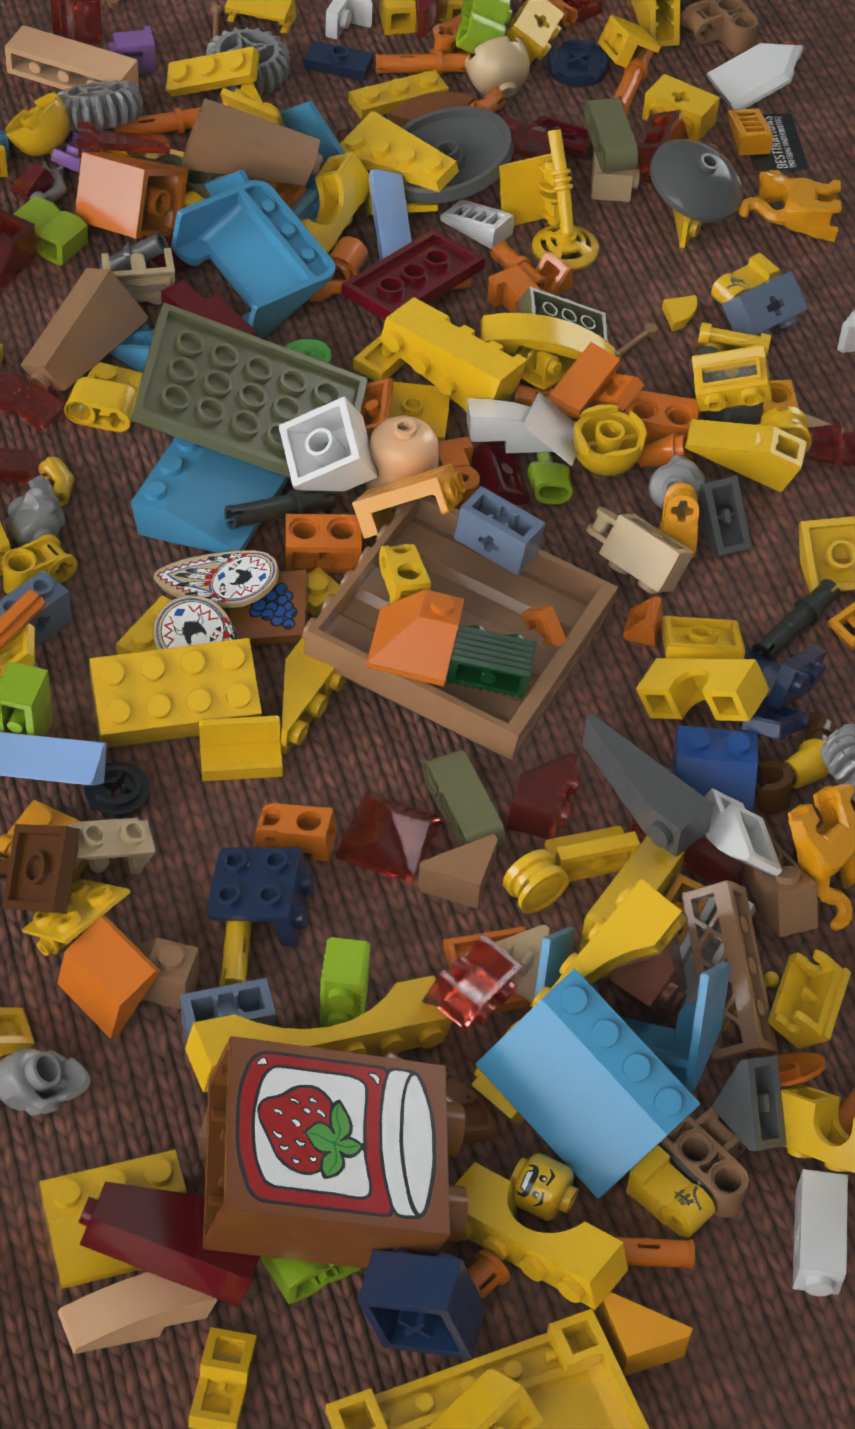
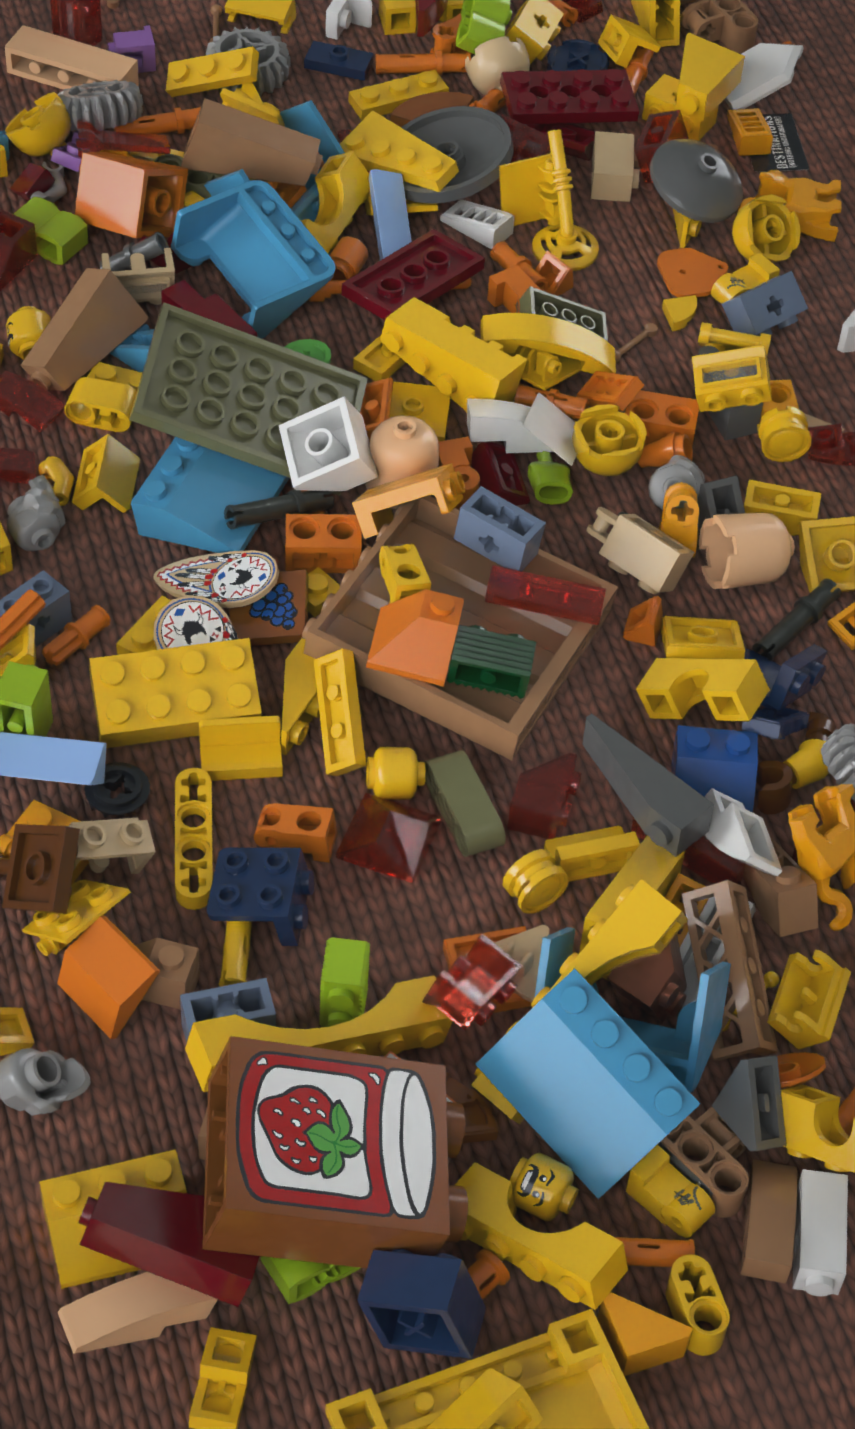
yellow piece [2,534,78,595] -> none
medium nougat slope [418,834,498,909] -> none
orange tile [520,605,567,647] -> none
orange tile [550,342,620,417] -> none
olive beam [584,98,638,172] -> none
yellow slope [684,419,807,493] -> none
none -> yellow head [6,306,51,360]
none -> orange axle [42,605,111,666]
none -> yellow panel [72,434,140,513]
none -> yellow beam [175,768,213,910]
none -> yellow plate [314,648,366,776]
none -> yellow head [366,747,426,800]
none -> clear red tile [484,565,606,625]
none -> dark red plate [500,69,640,124]
none -> orange piece [657,248,729,297]
none -> yellow beam [665,1254,730,1356]
none -> yellow slope [675,33,745,121]
none -> light nougat cylinder [699,513,795,589]
none -> yellow cylinder [732,194,801,263]
none -> medium nougat slope [740,1159,797,1284]
none -> yellow slope [744,480,821,536]

